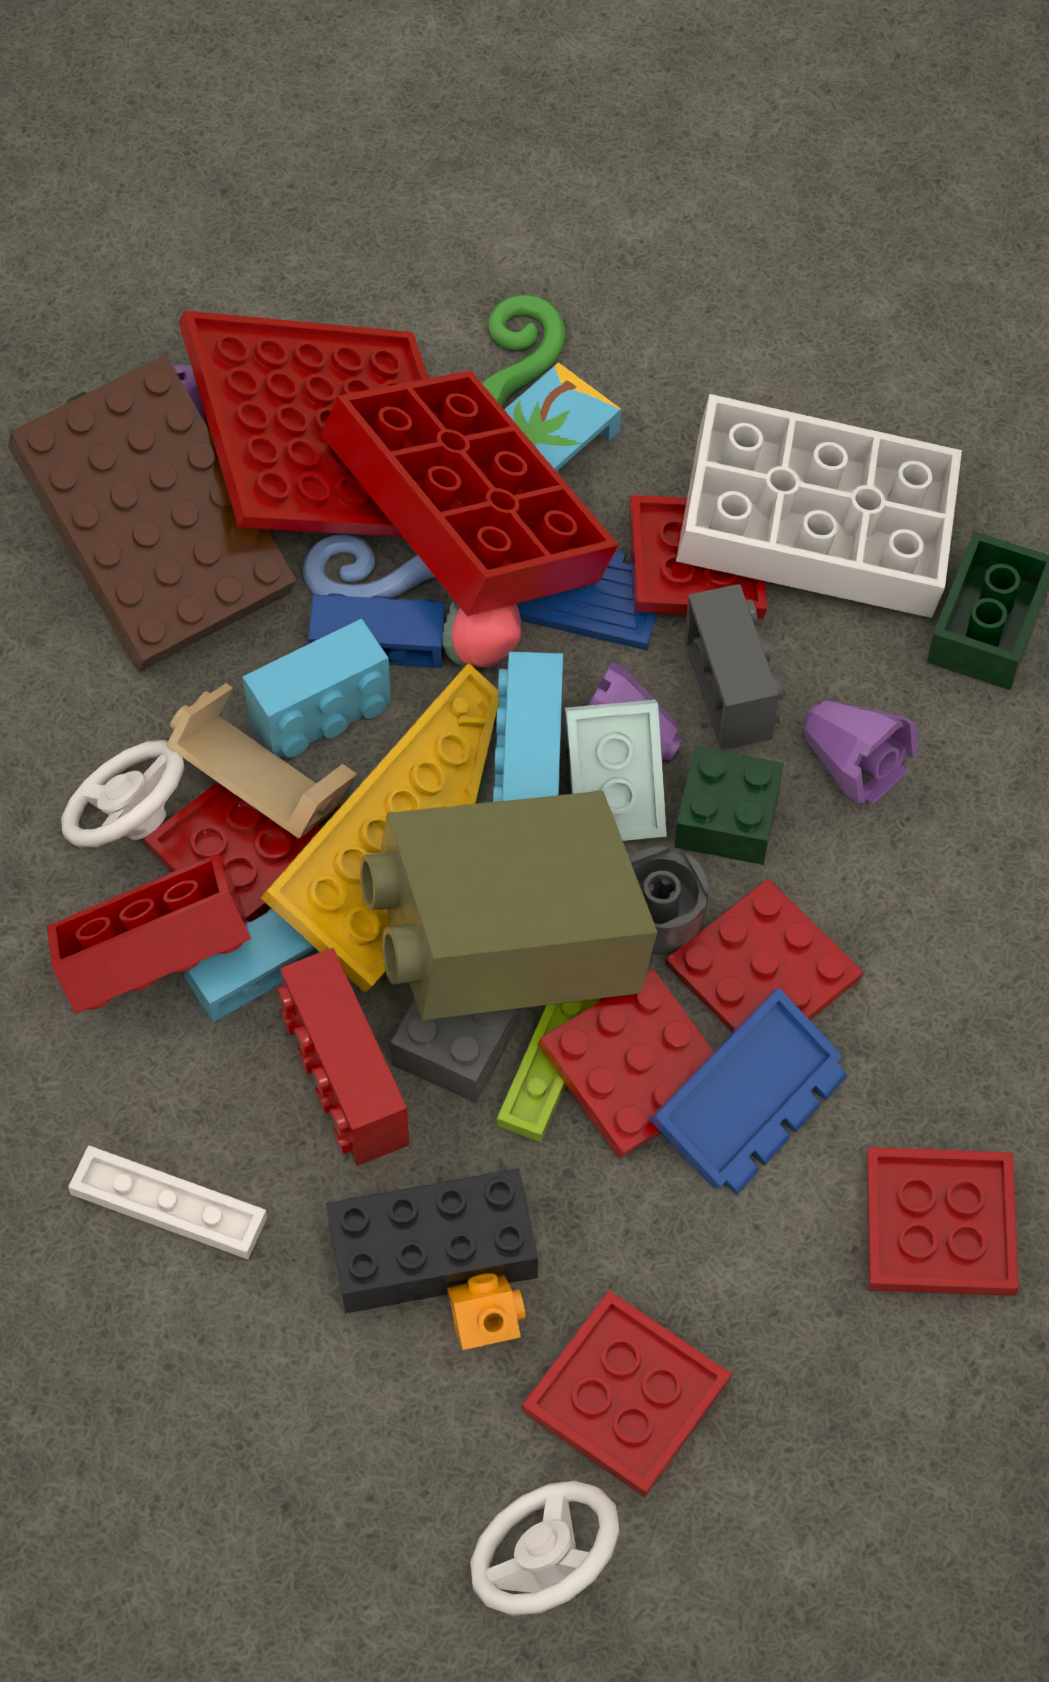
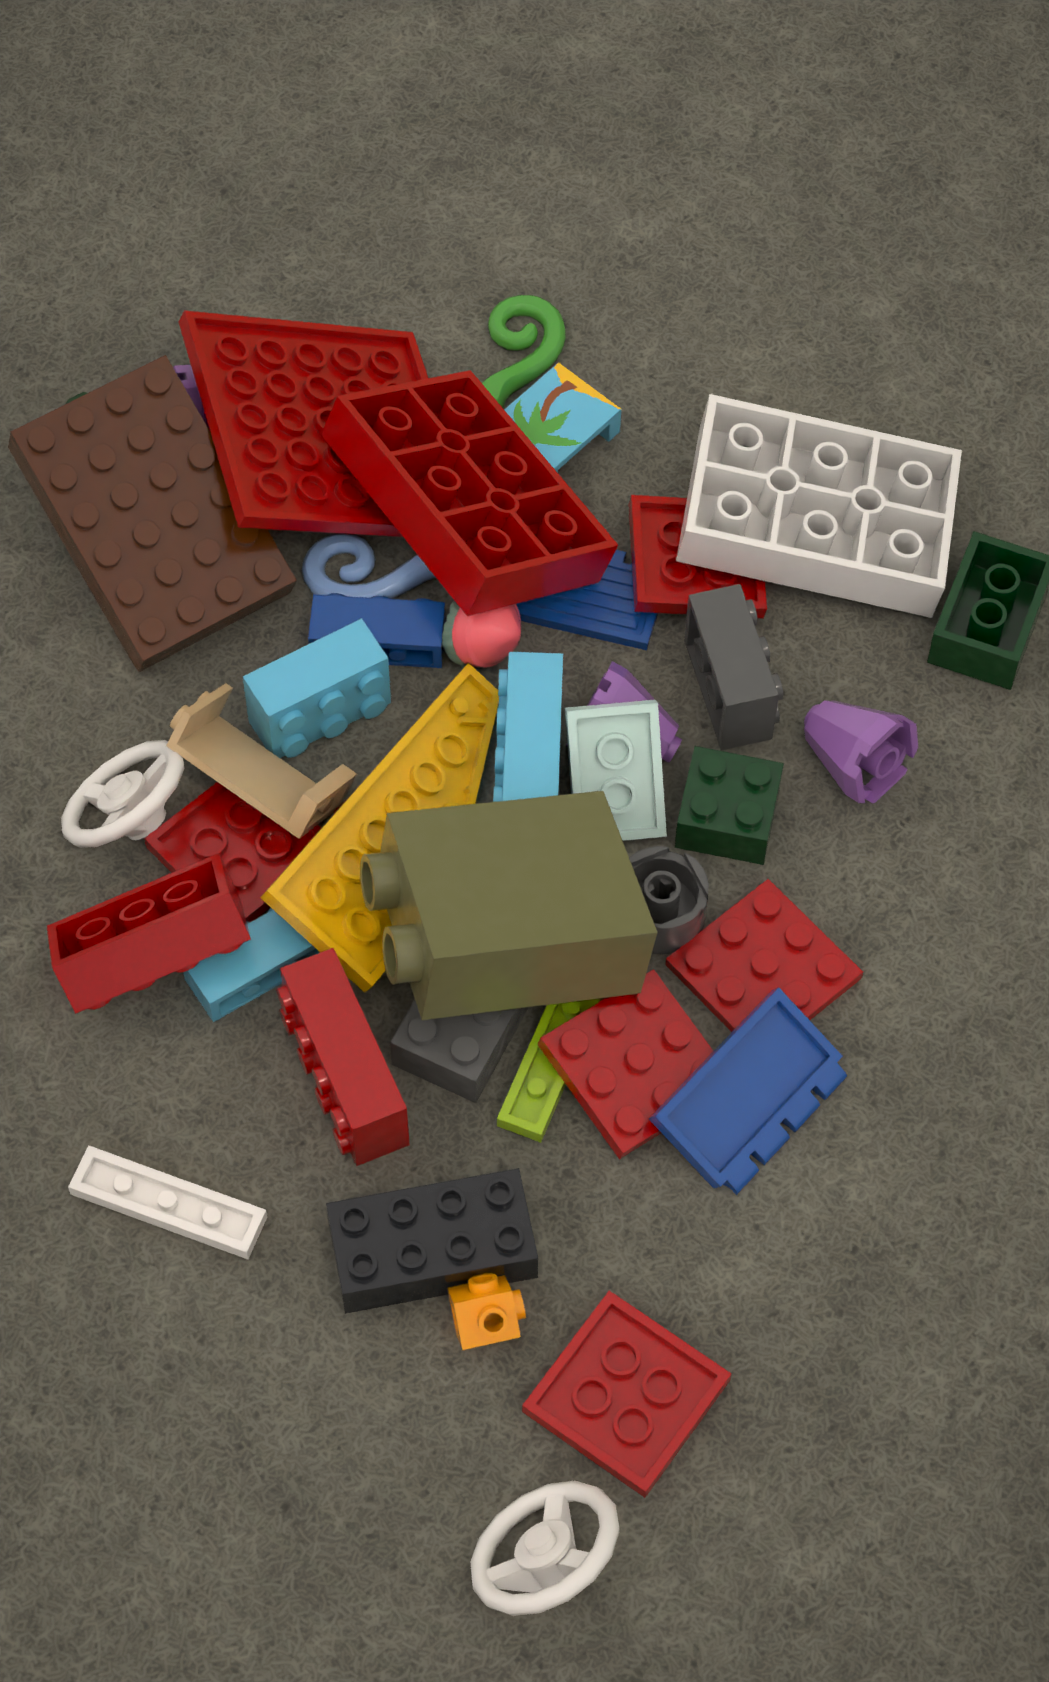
red plate [866,1147,1019,1296] -> none

